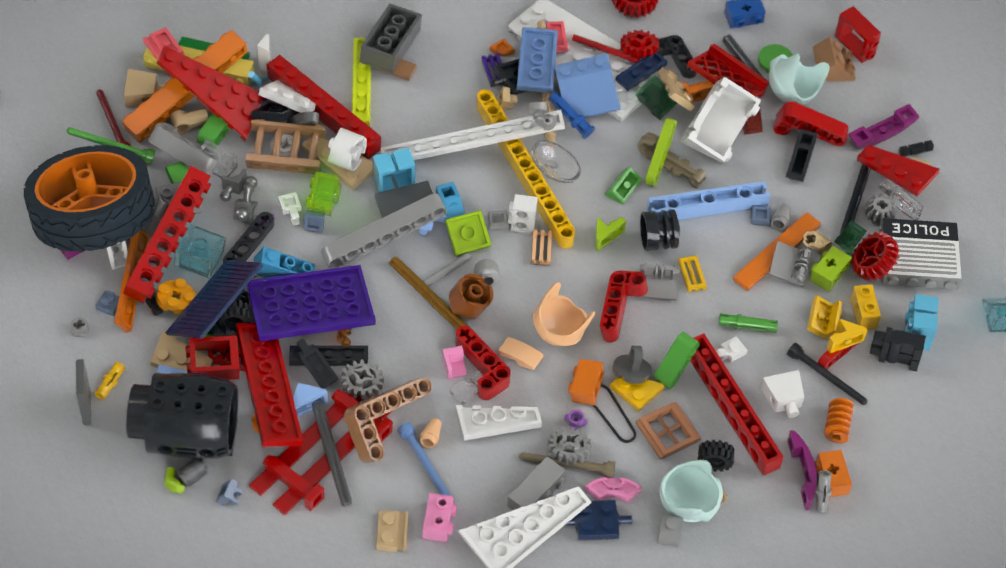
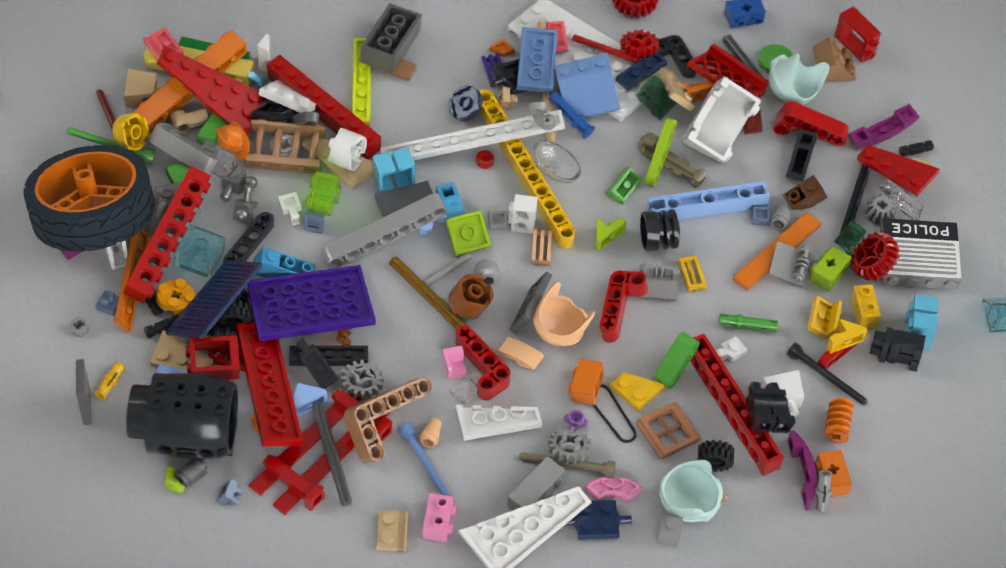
dark grey tile [613,345,652,384] -> none
tan piece [803,230,832,255] -> none
none -> yellow cylinder [112,113,149,151]
none -> black axle [144,314,179,338]
none -> orange piece [216,121,250,161]
none -> dark blue tile [449,85,483,121]
none -> red tile [476,150,494,169]
none -> dark grey tile [510,272,552,334]
none -> black hips [745,382,796,433]
none -> reddish brown slope [782,175,827,210]

